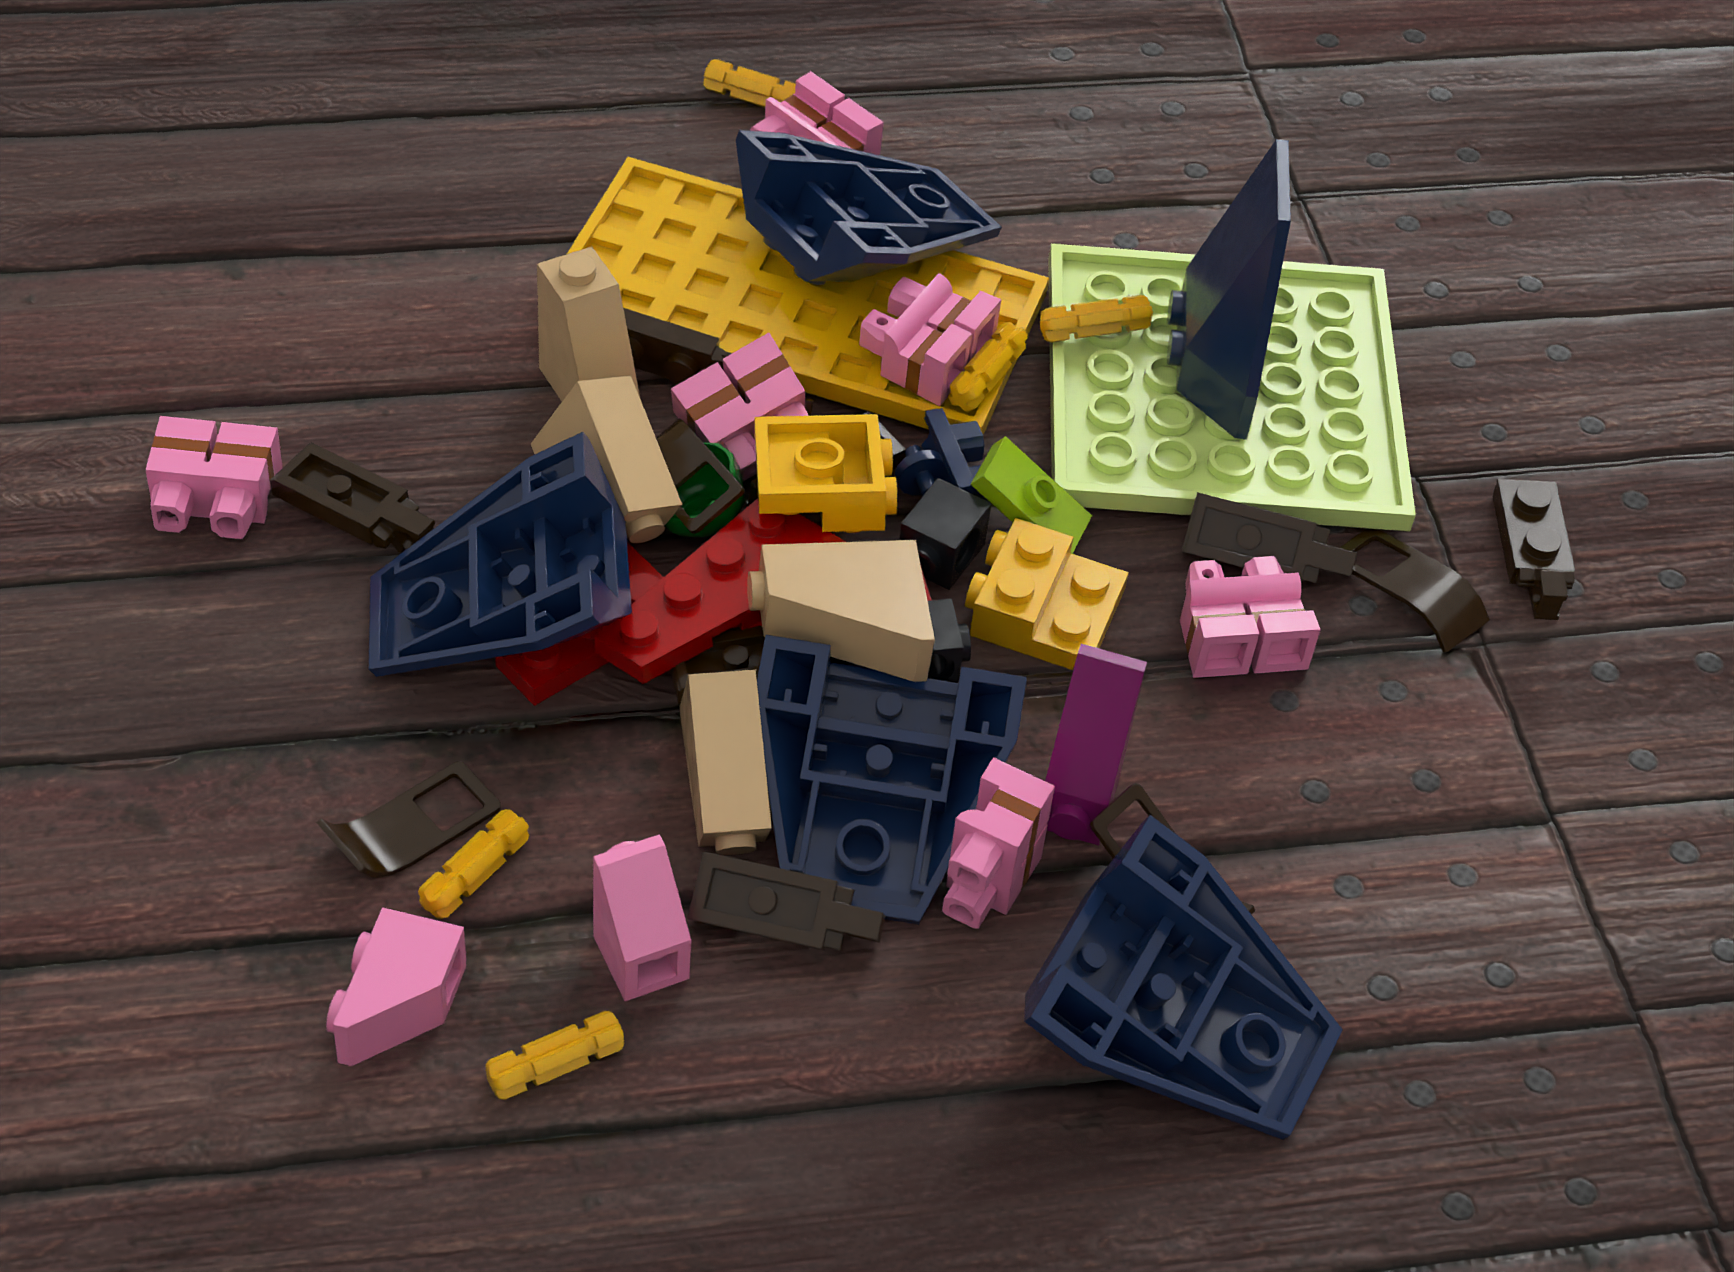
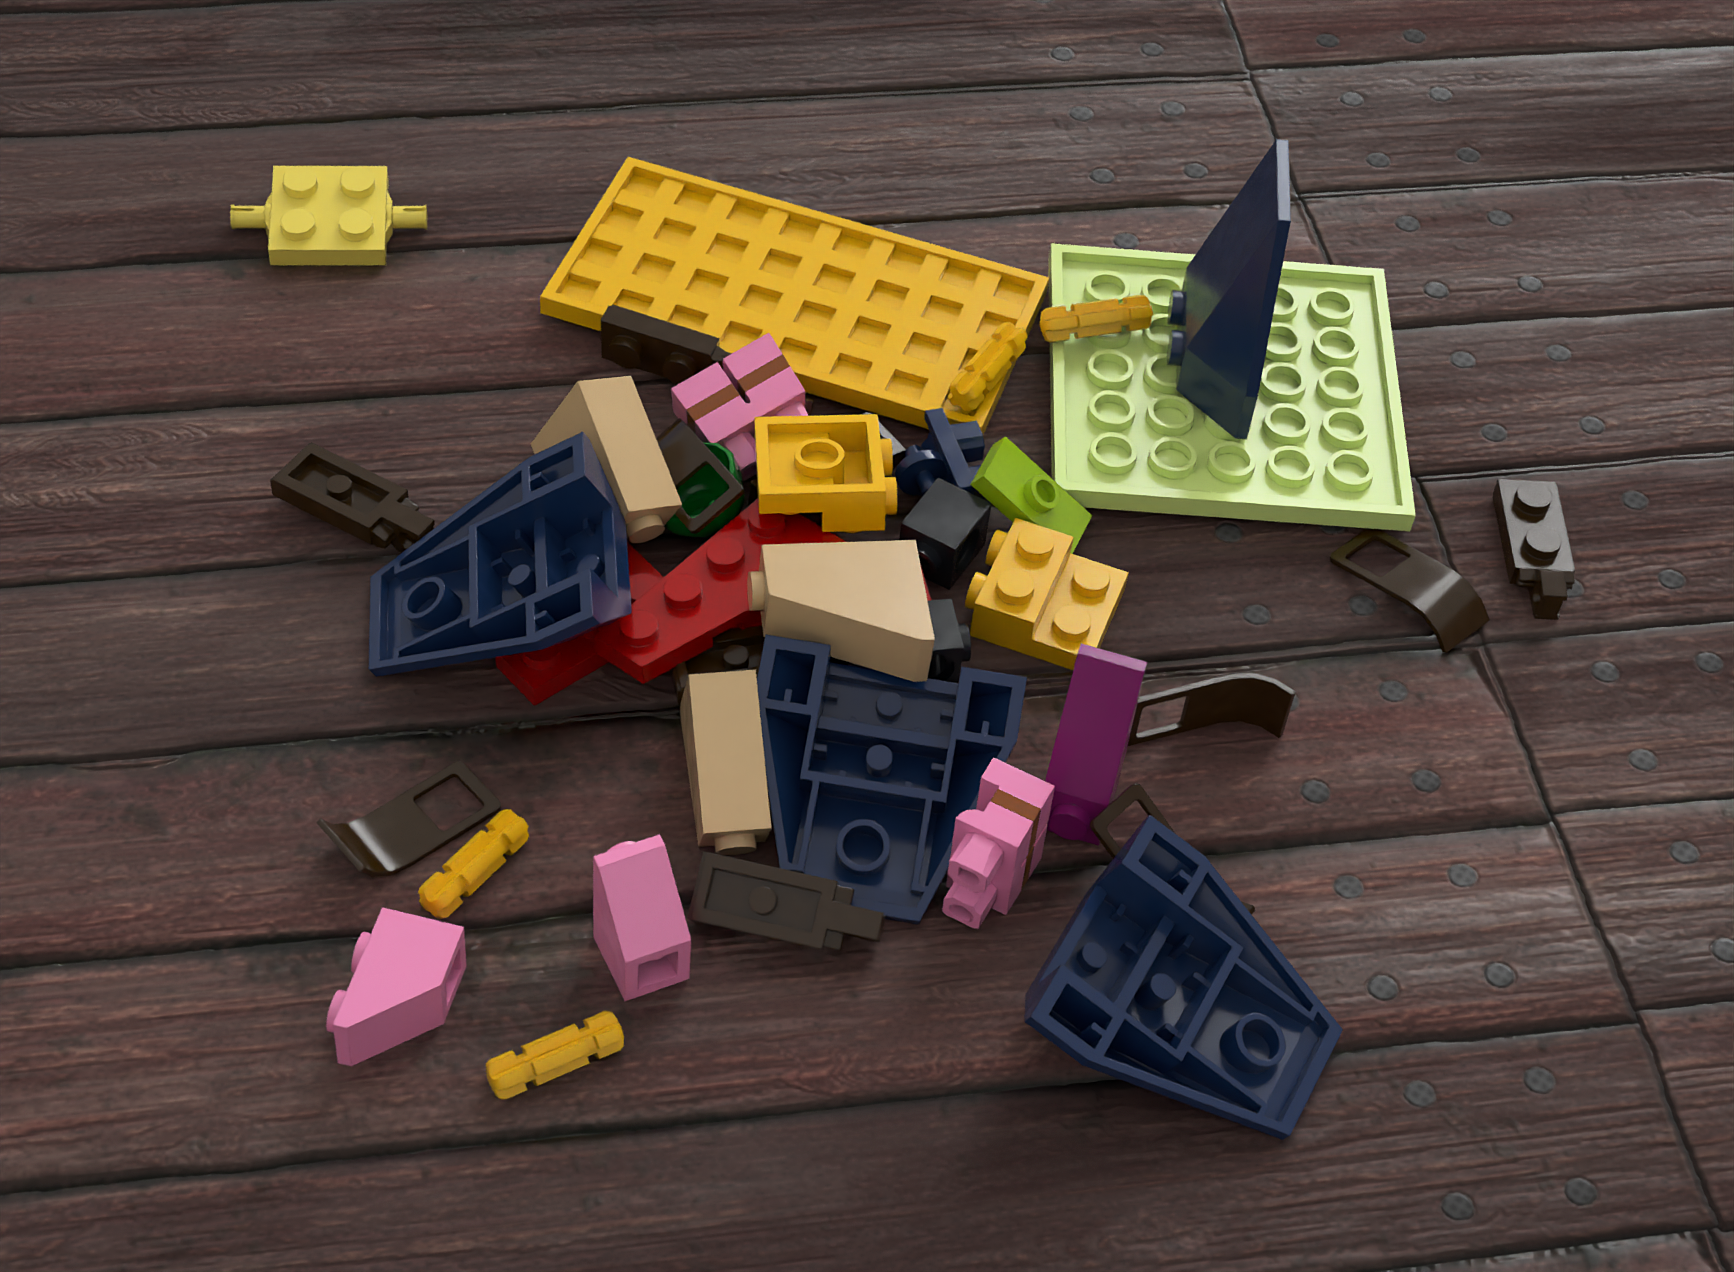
bright pink hips [146,416,282,539] -> none
tan slope [537,246,641,401] -> none
yellow axle [703,59,796,108] -> none
dark blue wedge [735,130,1002,285] -> none
bright pink hips [750,71,883,155] -> none
bright pink hips [859,273,1001,406] -> none
bright pink hips [1180,556,1321,678] -> none
dark brown hinge [1182,492,1357,583] -> none
none -> light yellow plate [230,166,427,265]
none -> dark brown piece [1127,673,1296,746]

